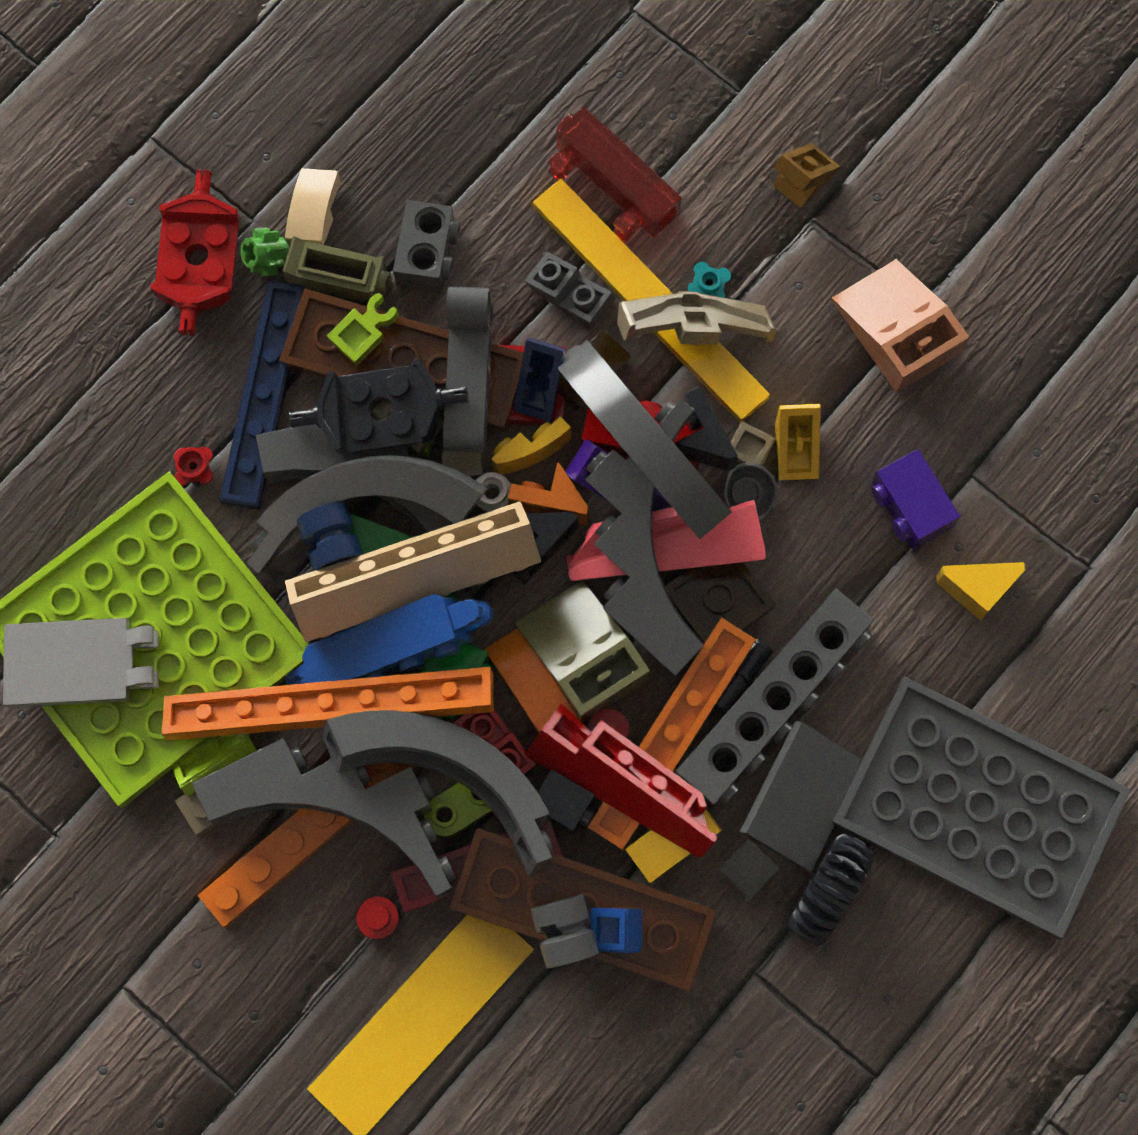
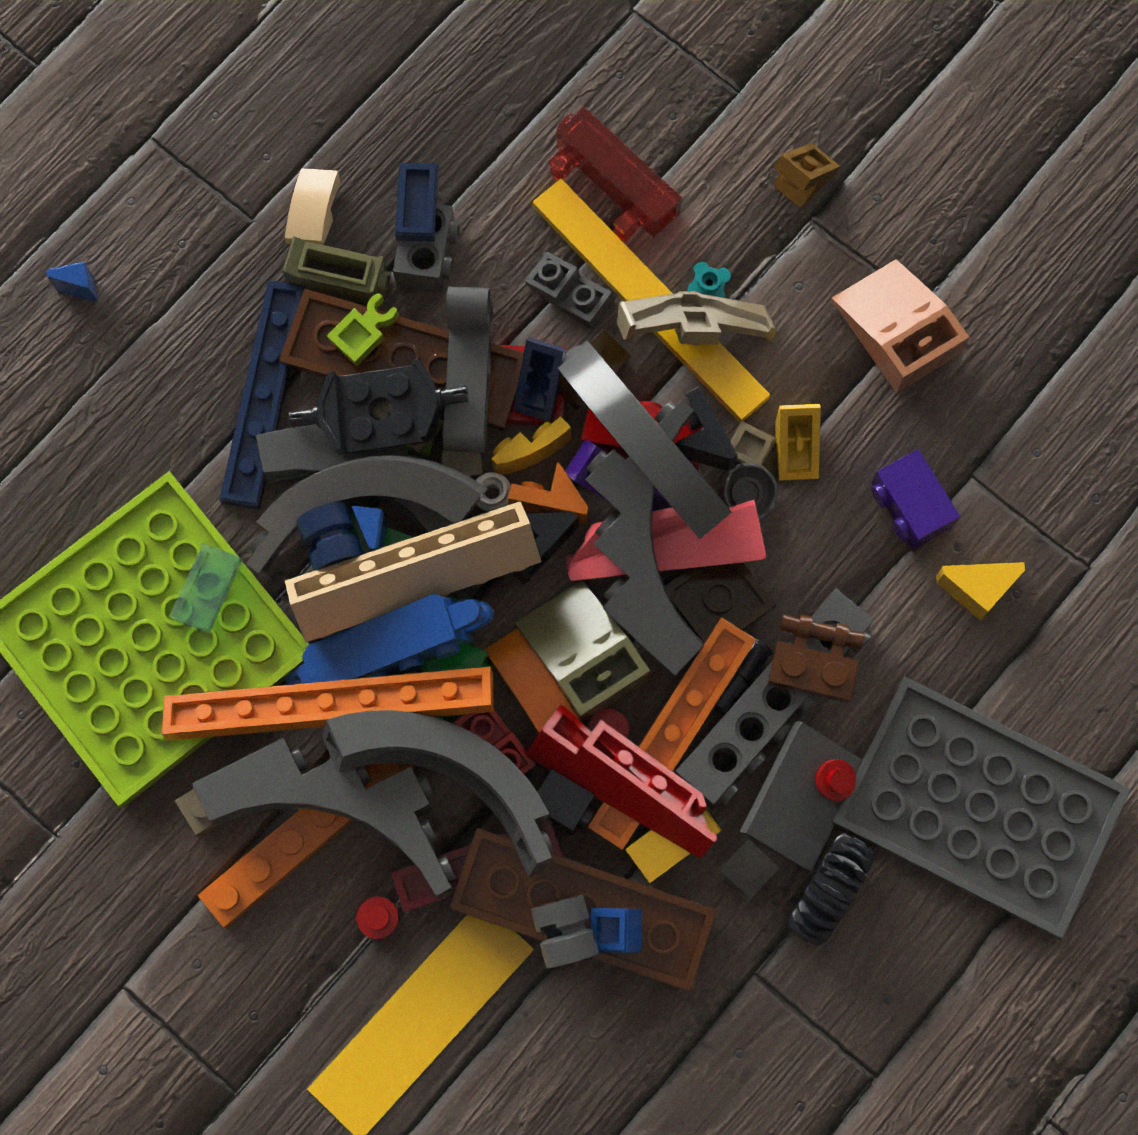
light grey tile [3,618,159,708] -> none
red plate [150,169,240,336] -> none
lime plate [172,734,257,797] -> none
red plate [174,447,214,486] -> none
bright green gear [241,228,289,277] -> none
lime plate [424,783,493,838] -> none
none -> blue slope [46,262,98,302]
none -> clear light blue tile [170,543,242,634]
none -> blue slope [352,506,387,552]
none -> dark blue tile [395,163,439,241]
none -> reddish brown plate [767,614,865,703]
none -> red plate [815,759,856,801]

